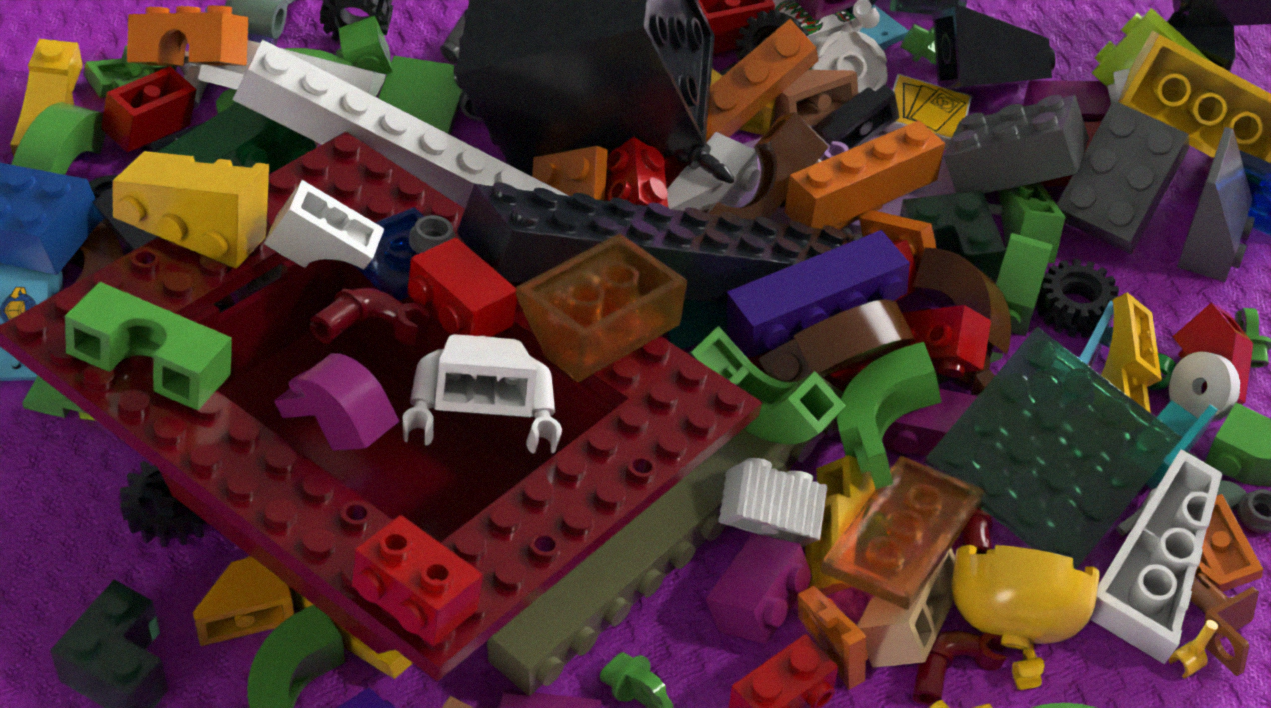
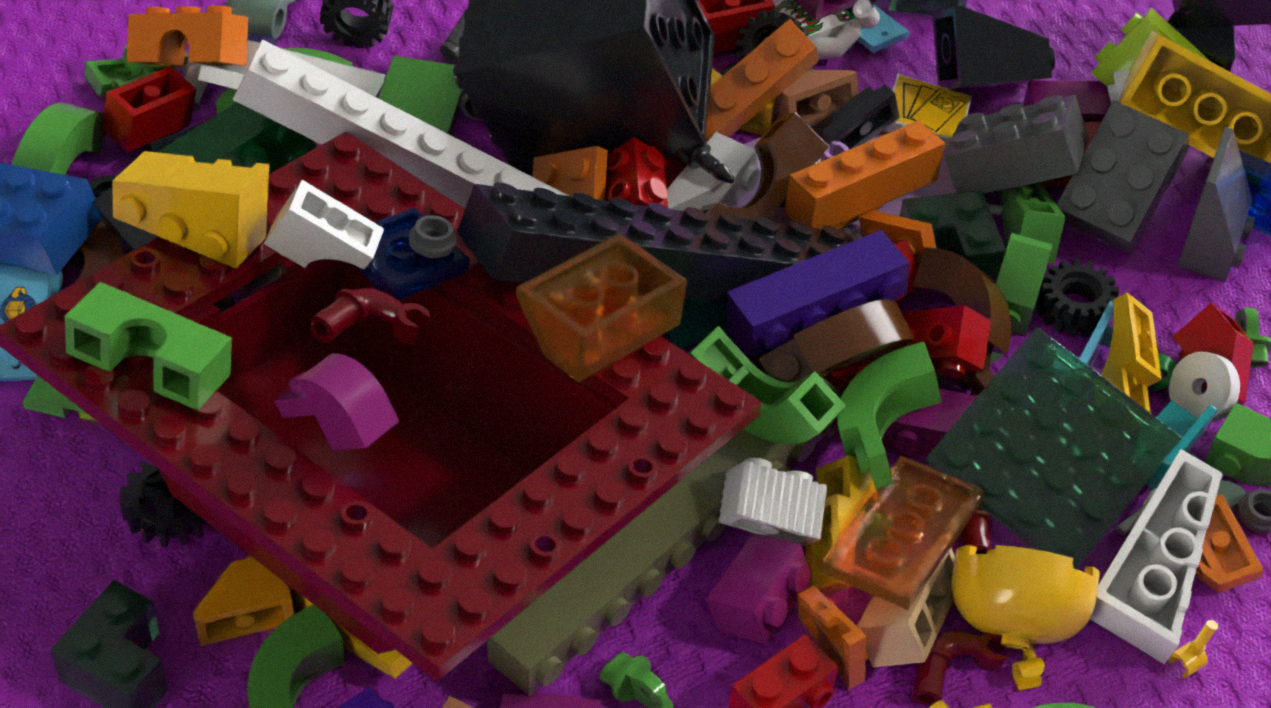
yellow slope [10,39,83,156] -> none
bright green brick [336,16,393,74] -> none
red brick [352,515,483,647] -> none
white torso [403,335,562,453] -> none
red brick [408,237,518,337] -> none
white tile [811,31,888,93] -> none
bright green piece [900,23,936,65] -> none
dark orange bracket [1190,574,1259,676] -> none

